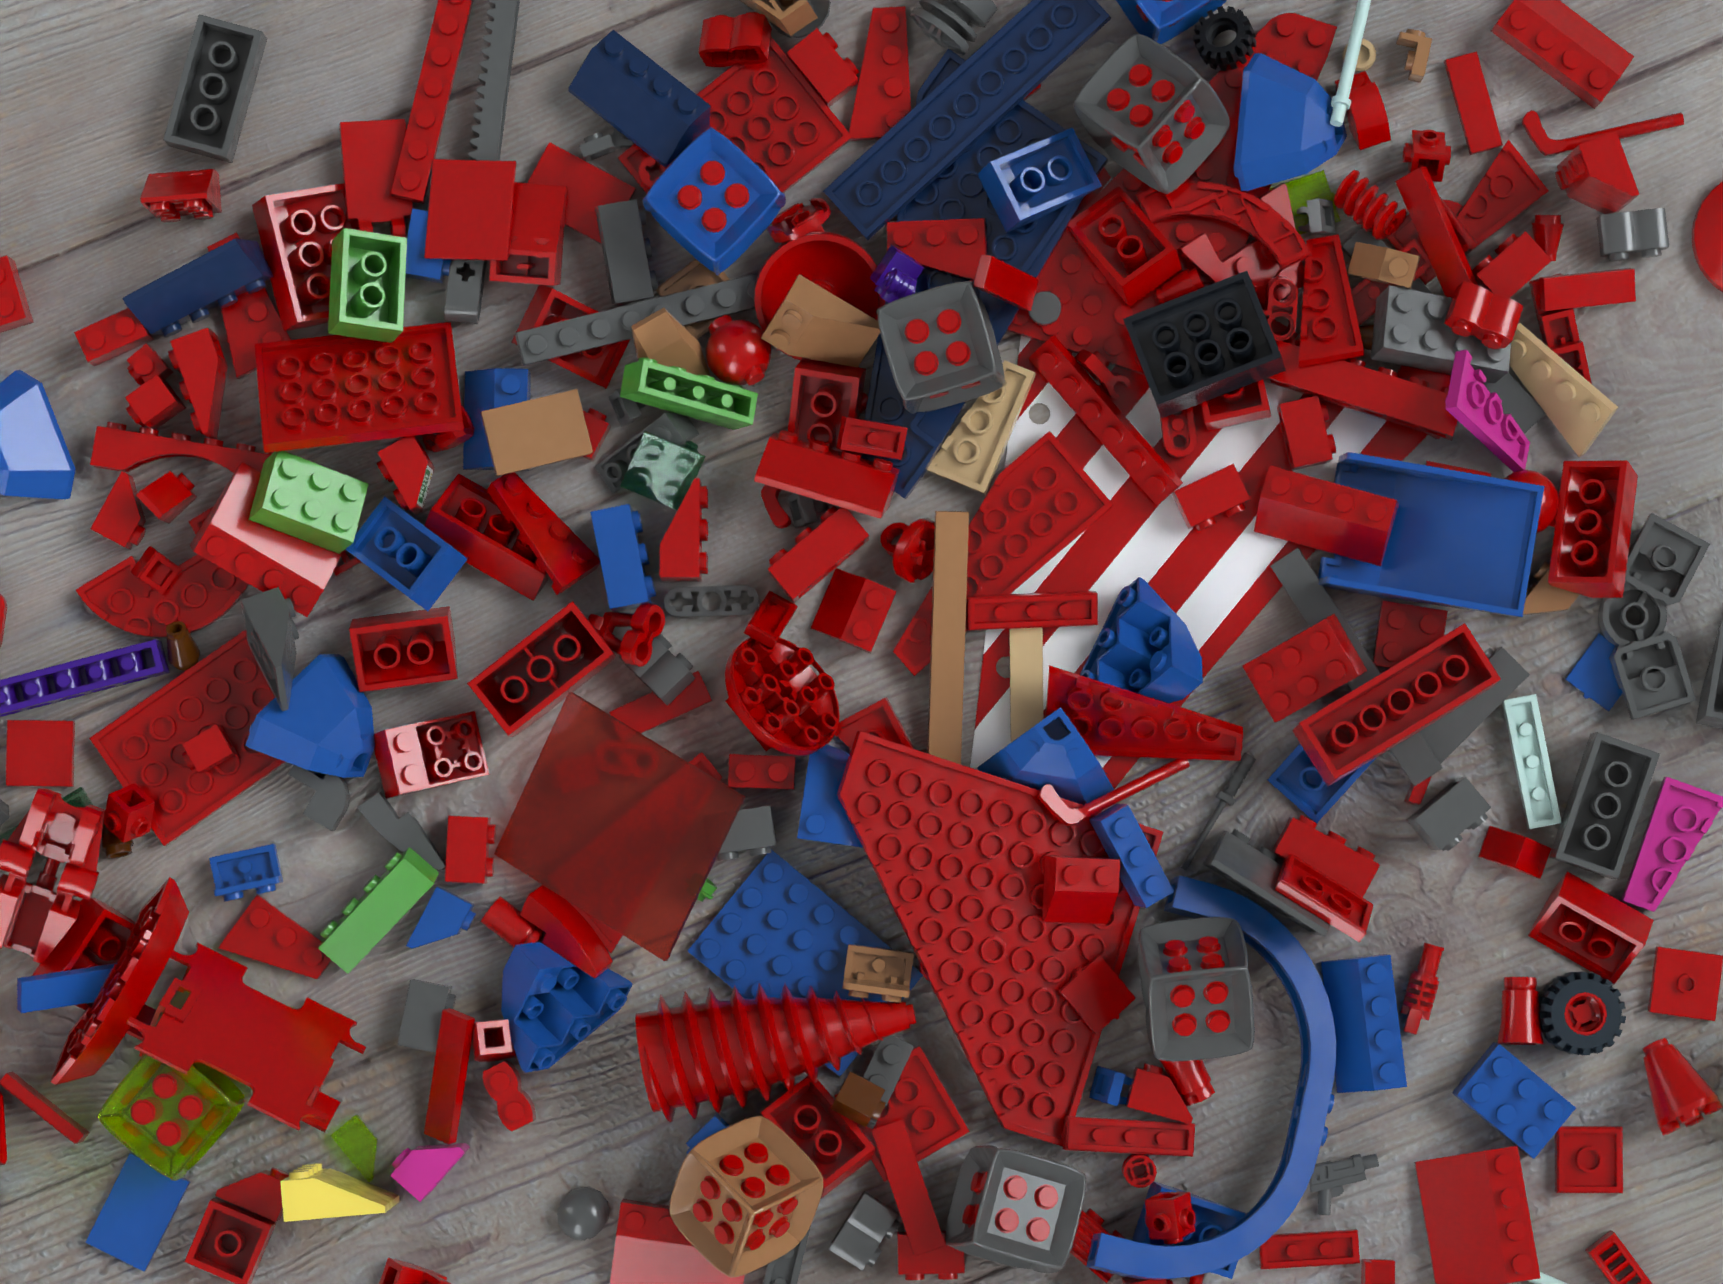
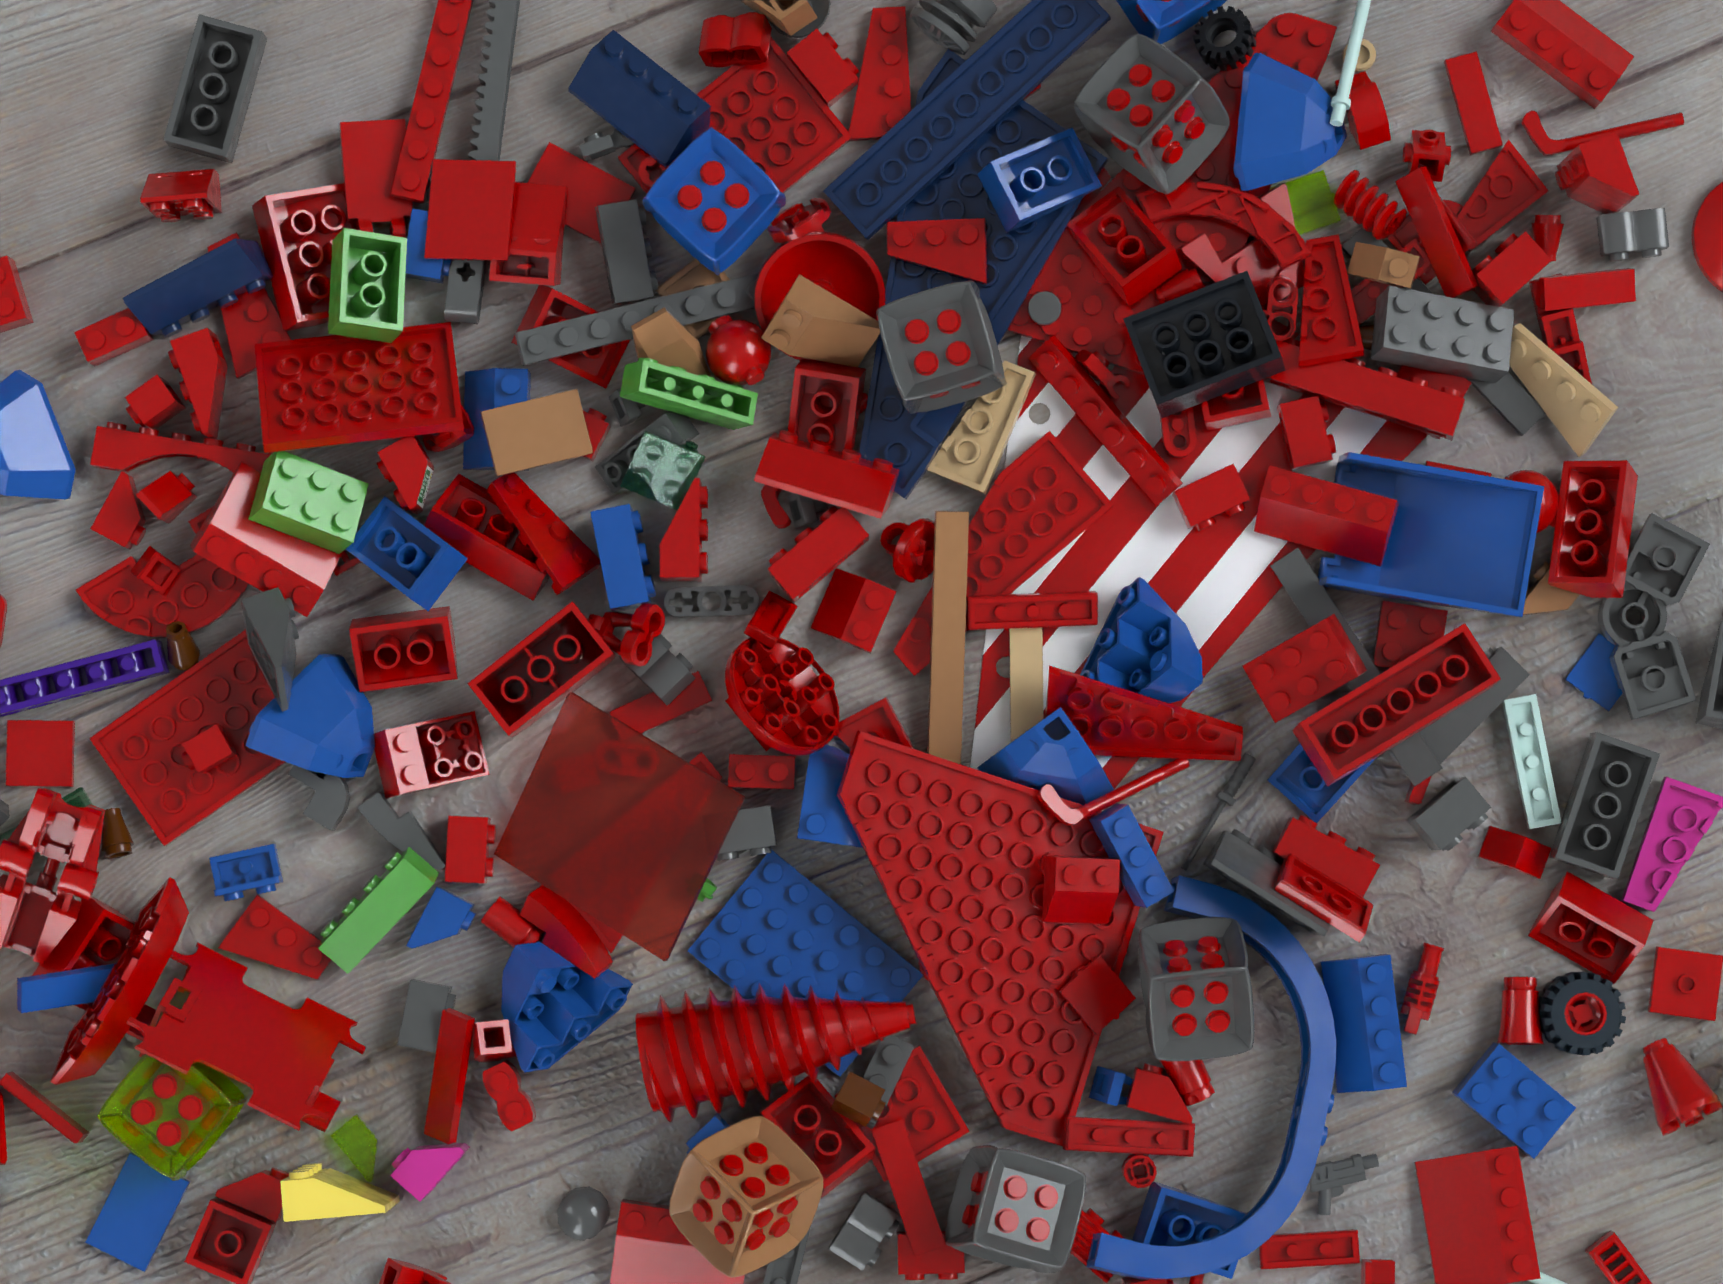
red brick [103,783,155,843] -> none
red brick [126,343,174,386] -> none
red plate [836,416,908,460] -> none
medium nougat bracket [842,944,914,1002] -> none
dark purple brick [870,245,924,303] -> none
red tile [973,254,1039,311] -> none
red brick [1144,1192,1196,1244] -> none
dark grey tile [1297,198,1336,235] -> none
medium nougat bracket [1396,29,1432,83] -> none
red brick [1444,281,1524,349] -> none
dark pink wing [1445,350,1530,472] -> none
red tile [1555,1126,1623,1193] -> none

